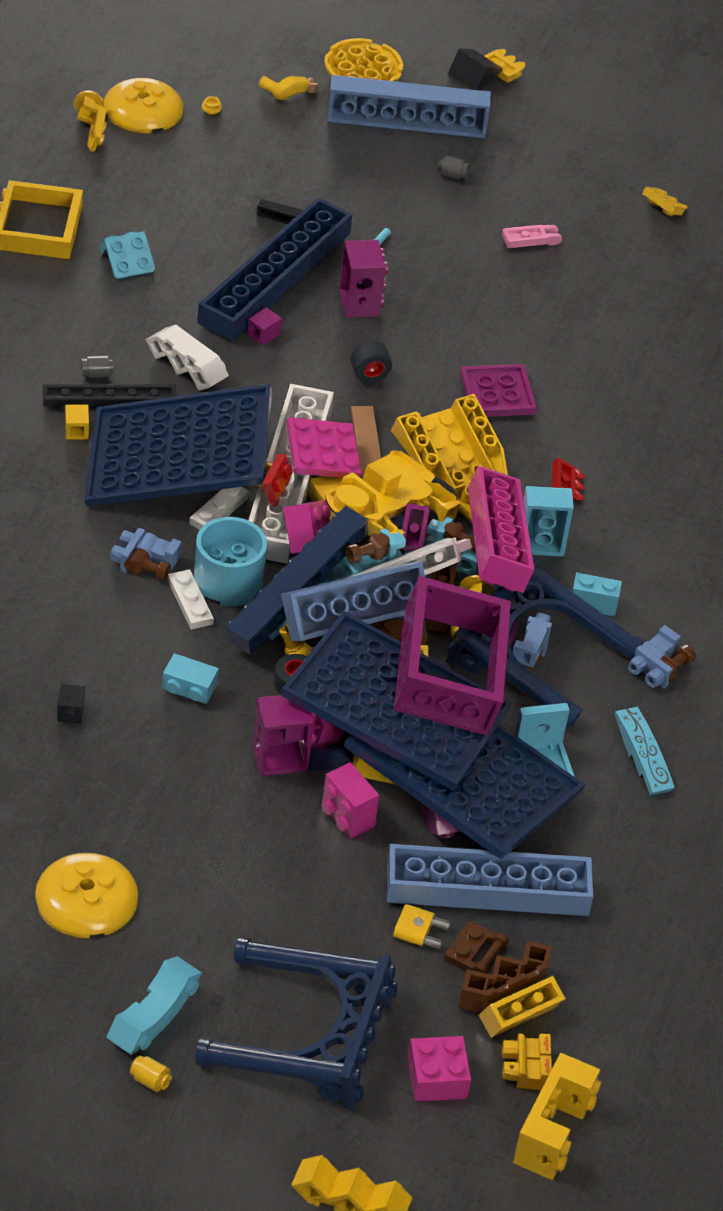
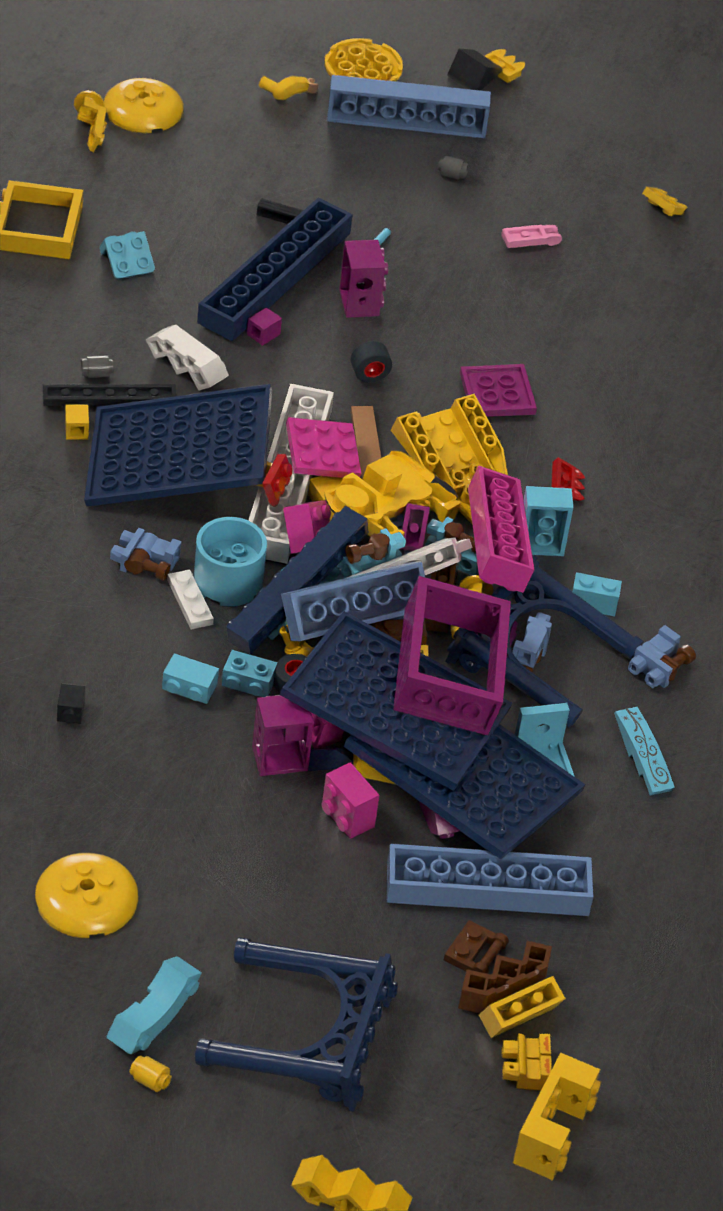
white plate [189,487,249,530] -> none
yellow plate [202,96,222,115] -> none
yellow piece [393,904,450,949] -> none
dark pink brick [407,1036,471,1101] -> none
none -> medium azure brick [222,650,278,697]

